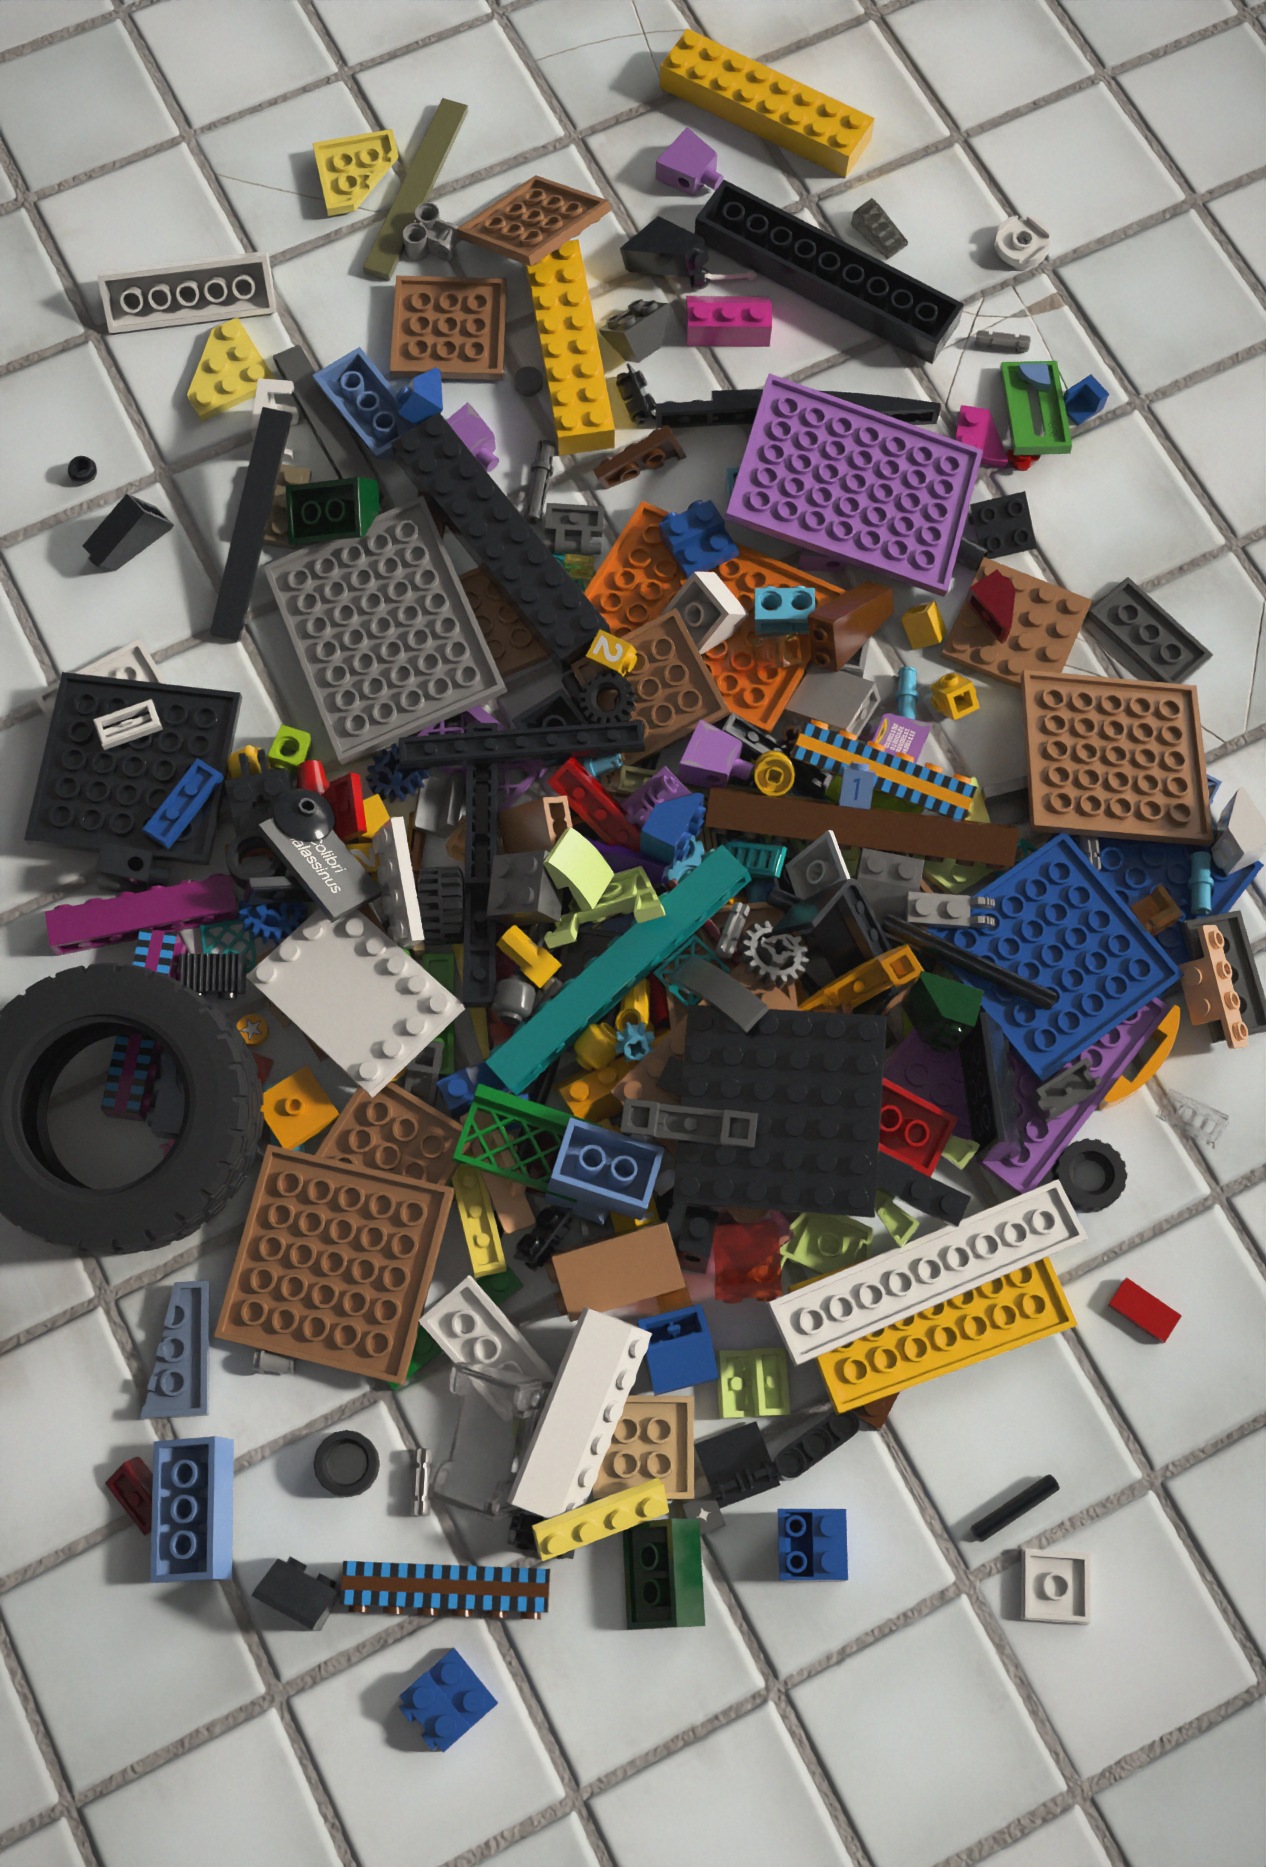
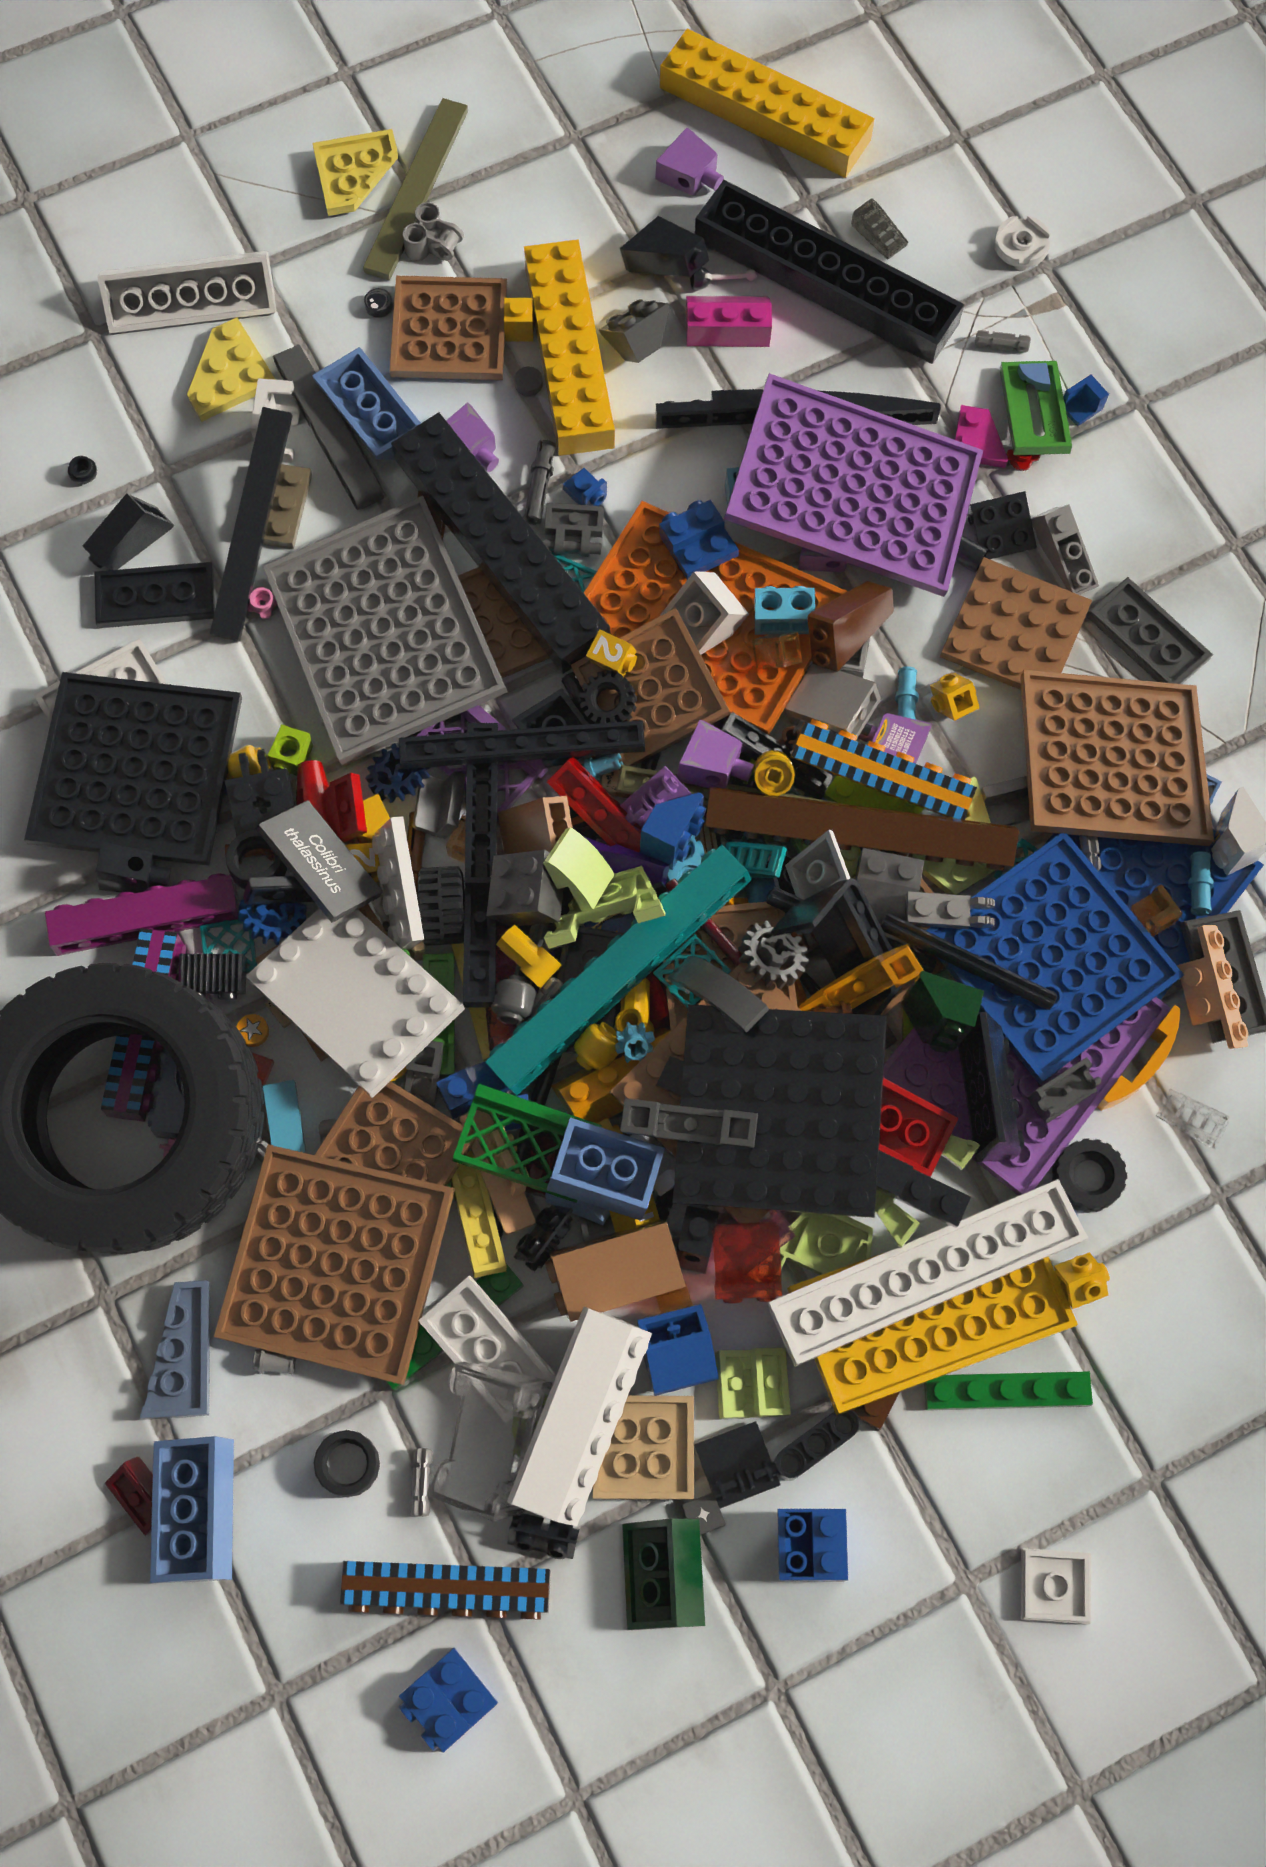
white tile [93,699,163,750] -> none
blue tile [141,758,224,850] -> none
black slope [251,1556,341,1631] -> none
light orange plate [261,1065,340,1150] -> none
black dish [273,789,335,842] -> none
dark green slope [285,477,379,545] -> none
blue slope [396,367,443,426] -> none
medium nougat plate [457,175,611,266] -> none
light yellow plate [532,1477,669,1562] -> none
clear yellow tile [564,553,595,580] -> none
reddish brown wing [593,425,687,489] -> none
black hinge [616,363,656,425] -> none
light grey axle [715,902,750,959] -> none
medium blue brick [838,762,875,810] -> none
yellow panel [901,600,947,650] -> none
dark red slope [965,569,1016,644] -> none
black axle [970,1474,1060,1542] -> none
red tile [1107,1277,1182,1344] -> none
none -> black tile [94,562,215,628]
none -> bright pink plate [247,587,278,619]
none -> black tile [364,288,393,318]
none -> yellow brick [504,298,534,342]
none -> blue bracket [563,468,607,506]
none -> green plate [924,1371,1093,1410]
none -> light grey slope [1031,504,1099,595]
none -> yellow brick [1054,1252,1110,1309]

